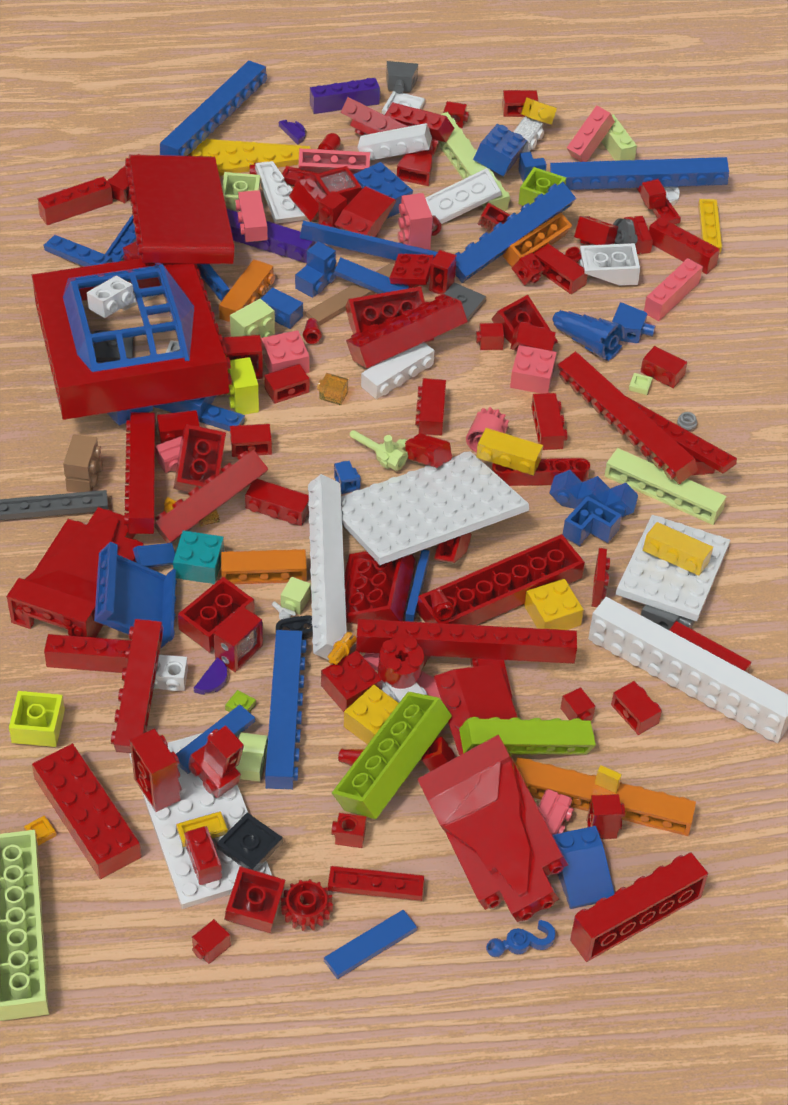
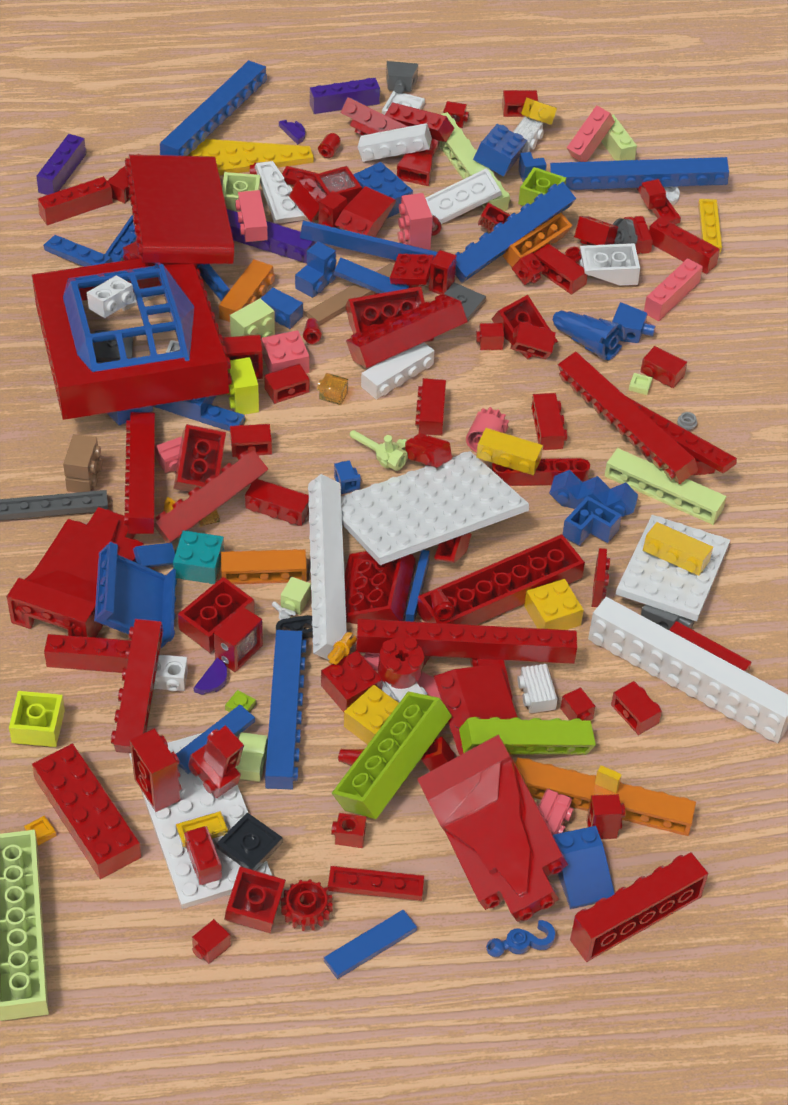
red brick [157,410,200,444] -> none
coral brick [299,148,370,174] -> none
coral brick [510,345,557,394] -> none
none -> dark purple brick [36,134,86,195]
none -> white brick [517,664,557,713]

